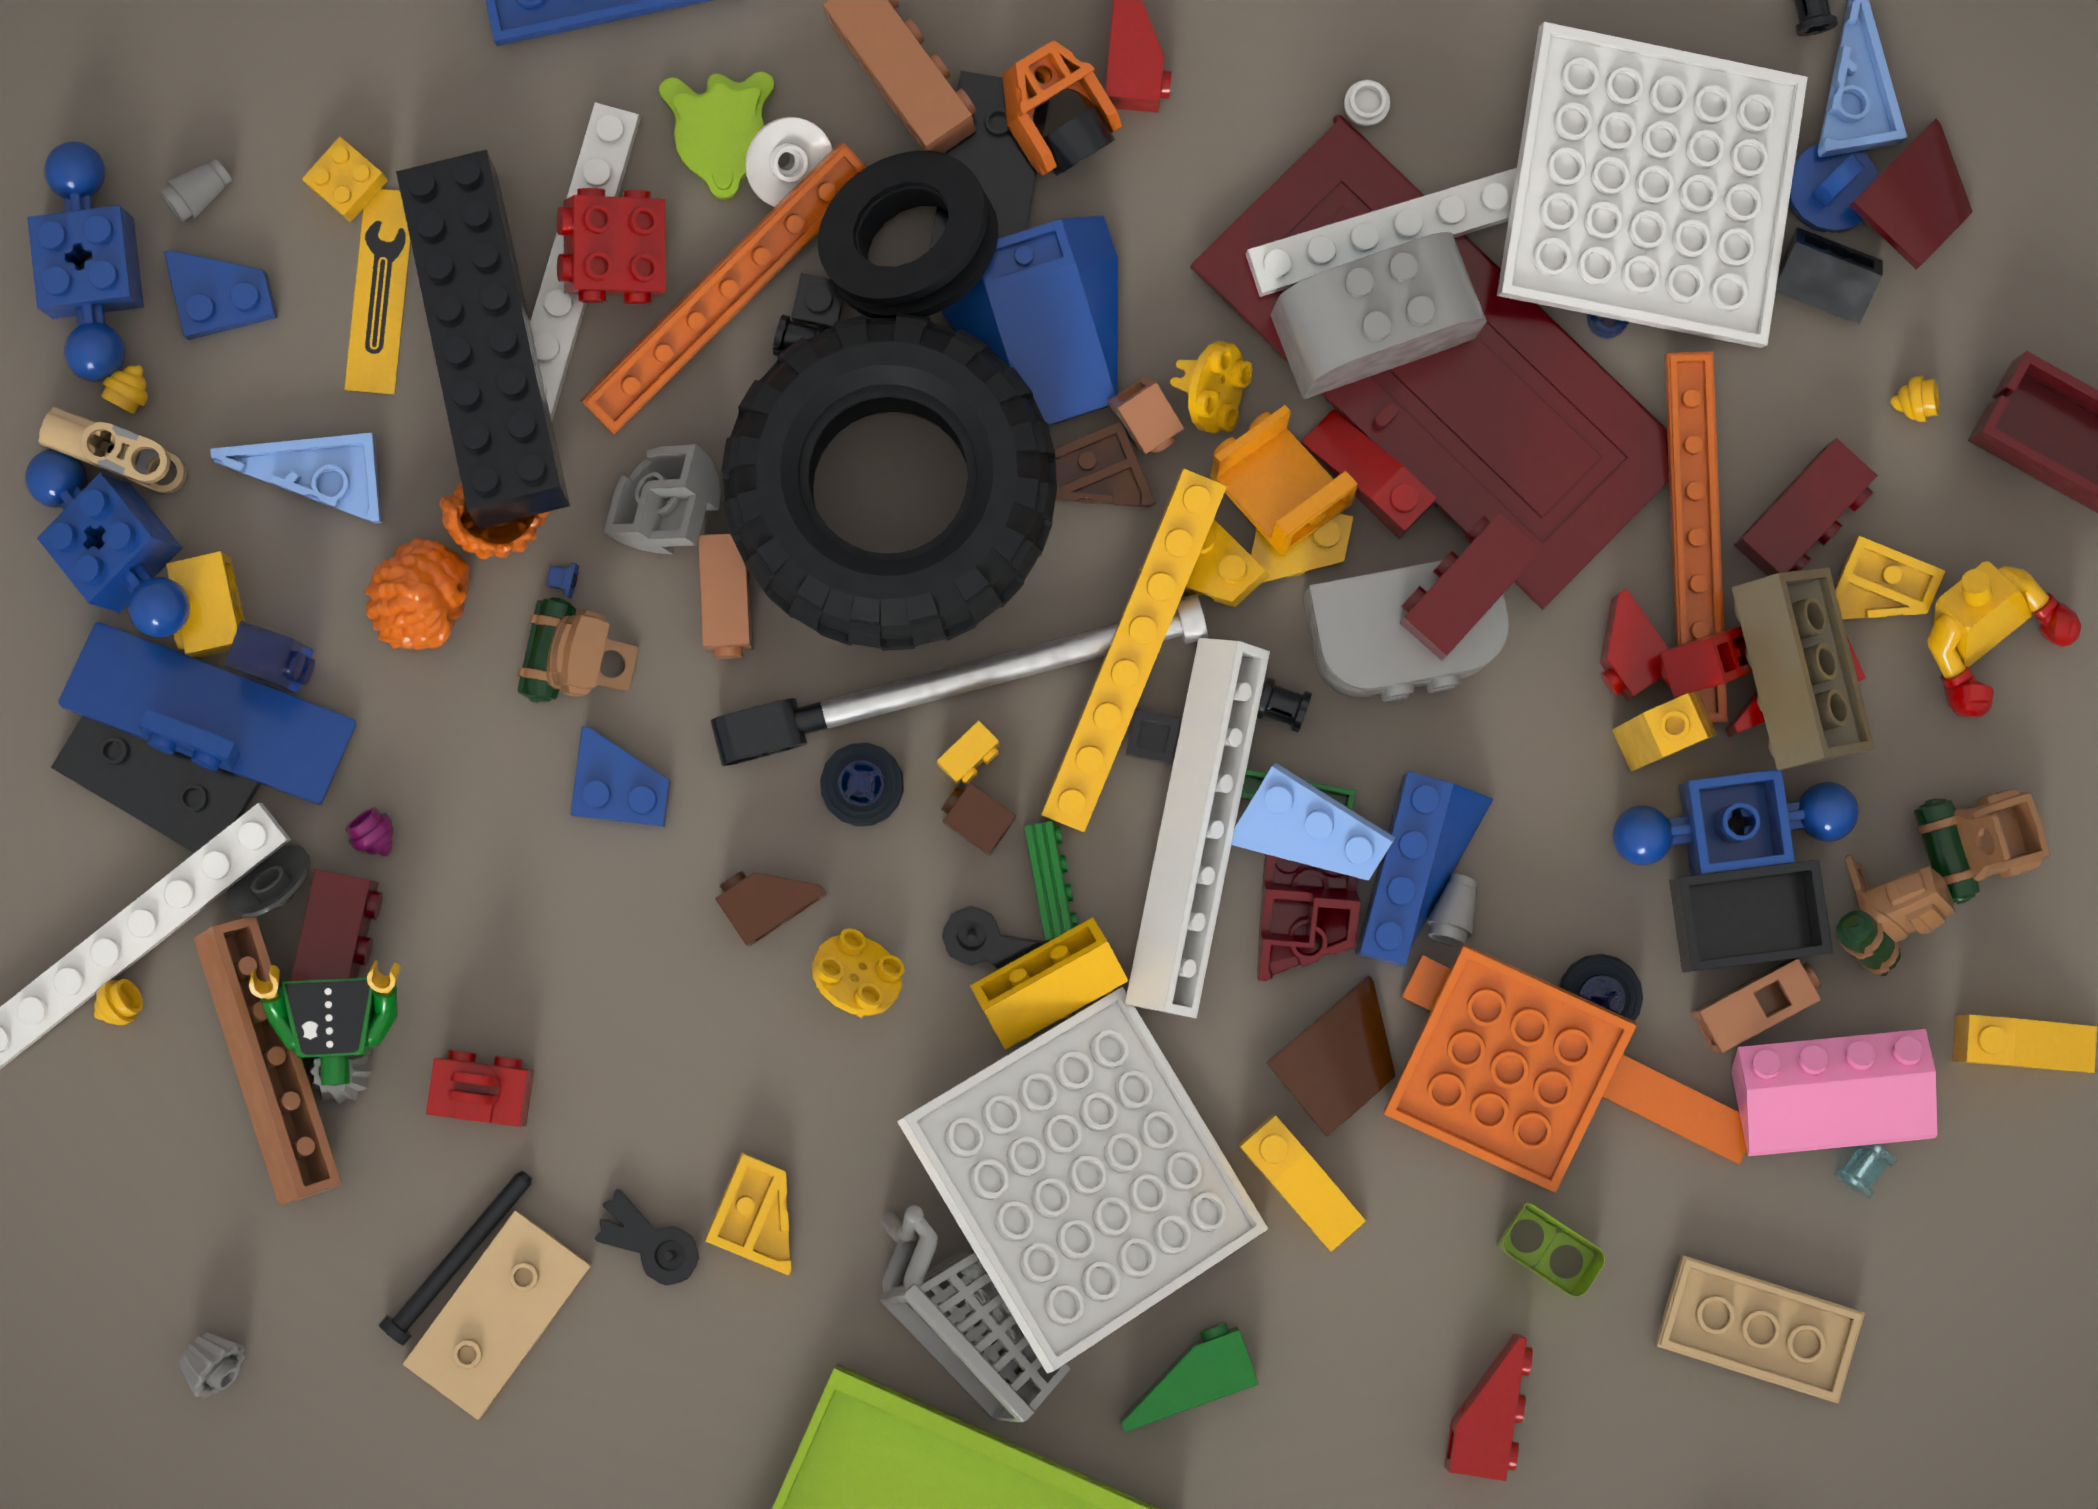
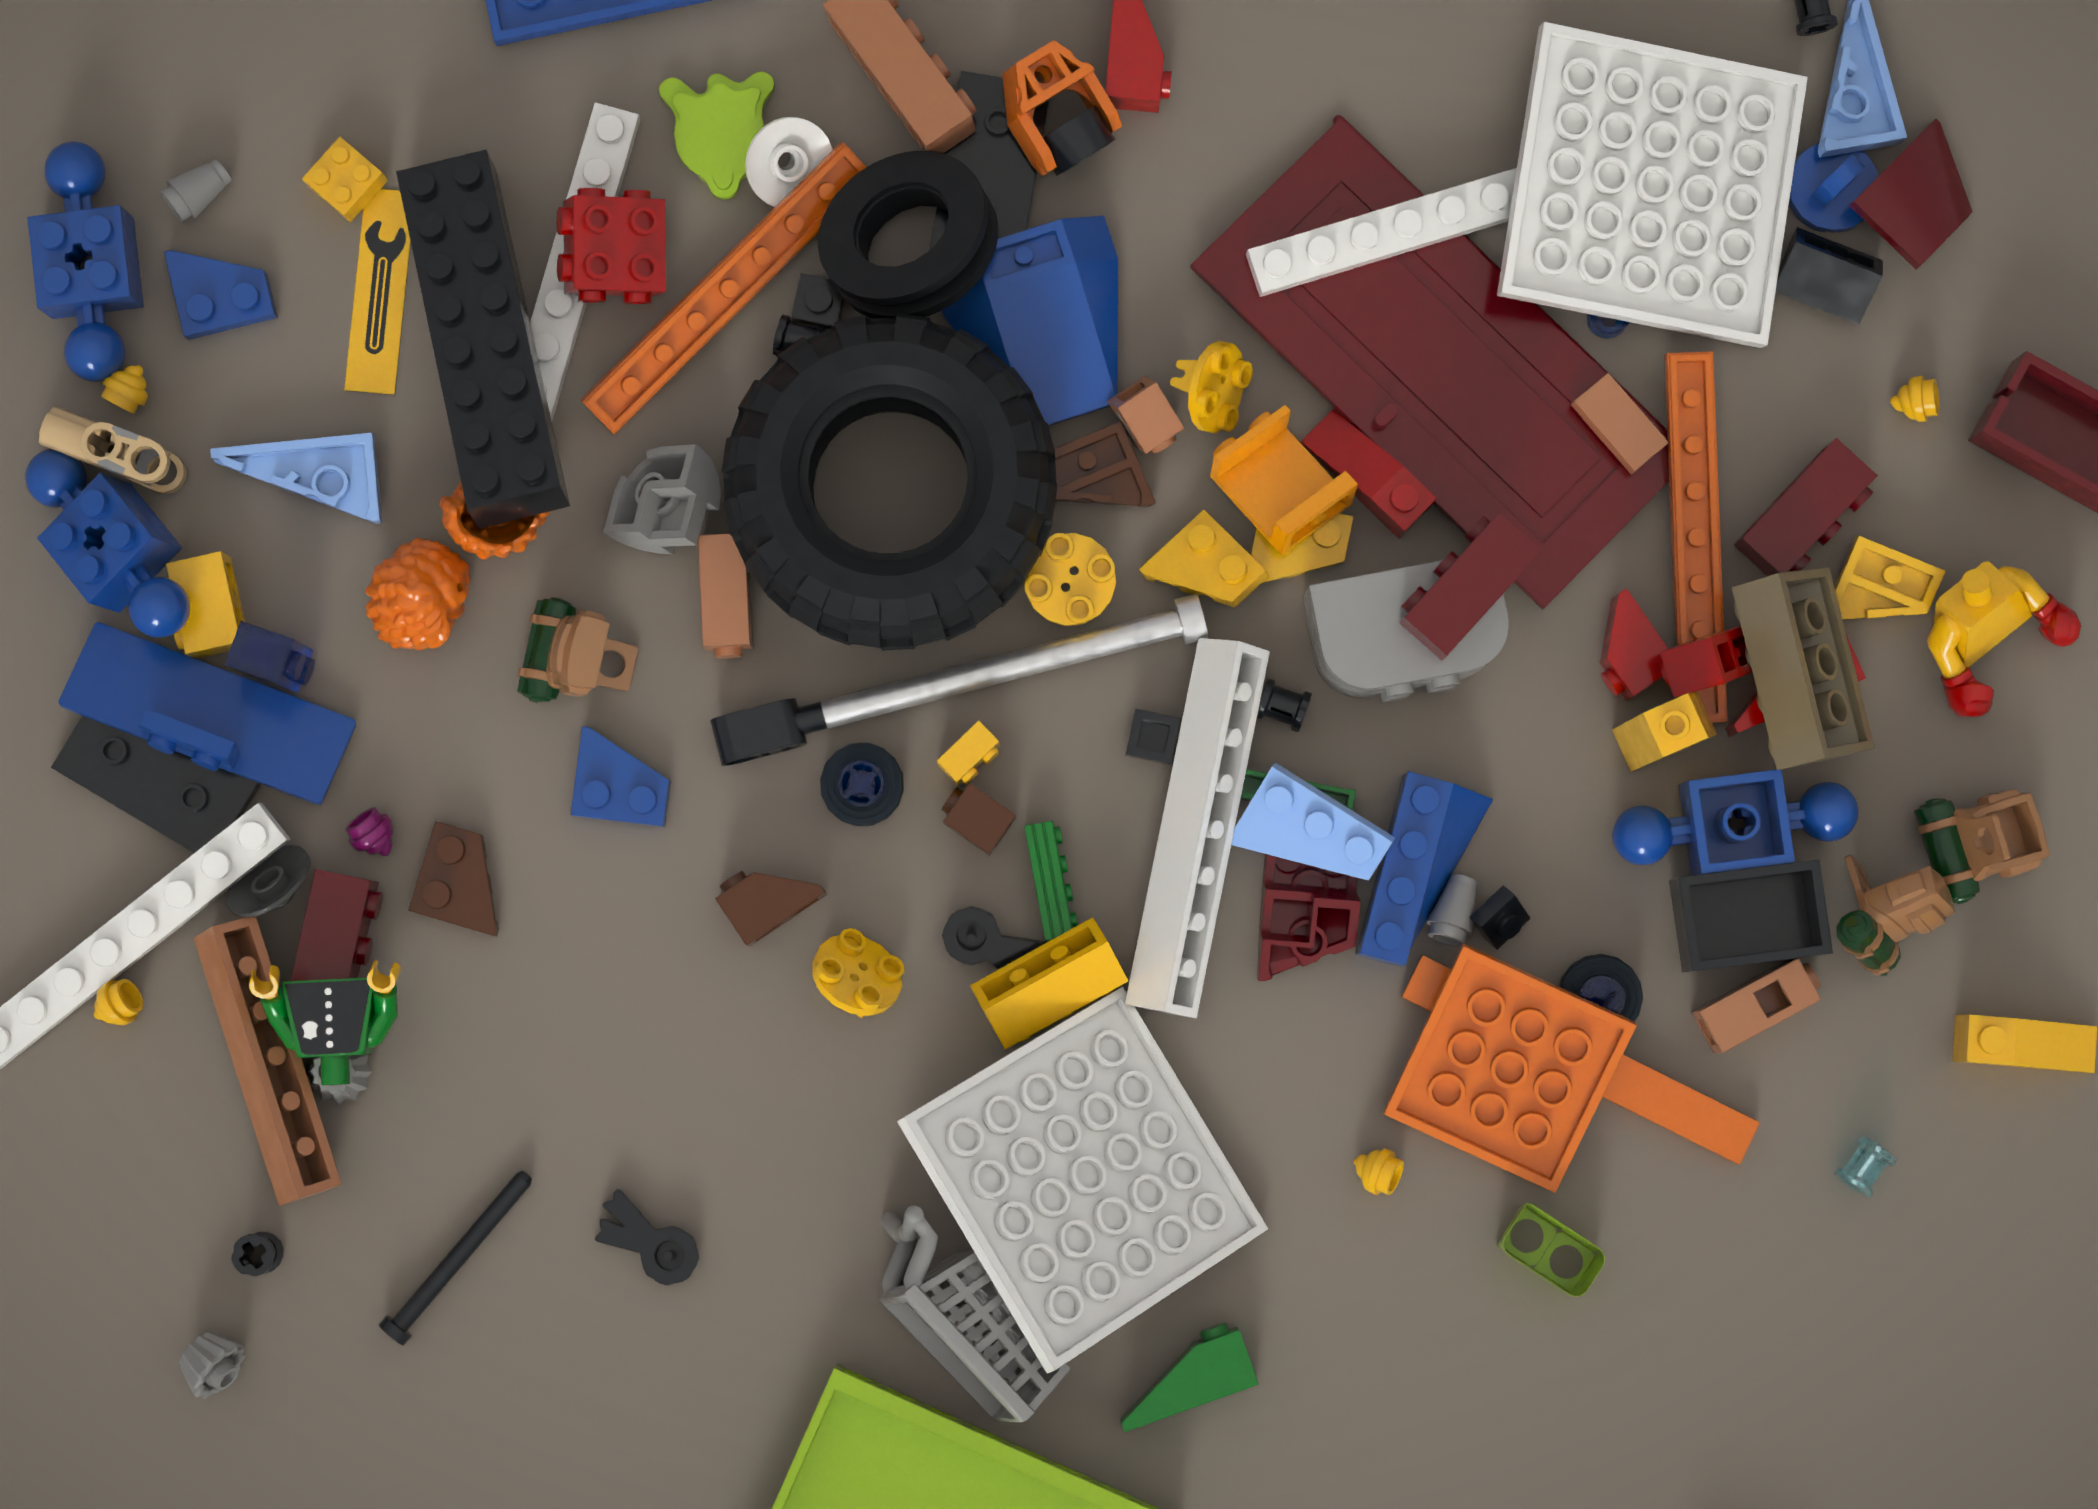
tan plate [402,1210,592,1420] -> none
red brick [426,1050,534,1127] -> none
blue piece [546,563,579,598] -> none
yellow wing [704,1152,792,1276] -> none
yellow plate [1041,468,1227,832] -> none
yellow slope [1237,1114,1366,1252] -> none
reddish brown slope [1266,976,1396,1136] -> none
light grey brick [1270,232,1487,400] -> none
white plate [1344,80,1390,127] -> none
red slope [1444,1334,1533,1481] -> none
tan plate [1654,1255,1865,1404] -> none
bright pink slope [1731,1029,1937,1156] -> none
none -> black bush [231,1232,284,1276]
none -> reddish brown wing [408,821,499,937]
none -> yellow plate [1024,533,1116,626]
none -> yellow plate [1353,1148,1404,1195]
none -> black plate [1470,885,1531,950]
none -> nougat tile [1571,373,1669,475]

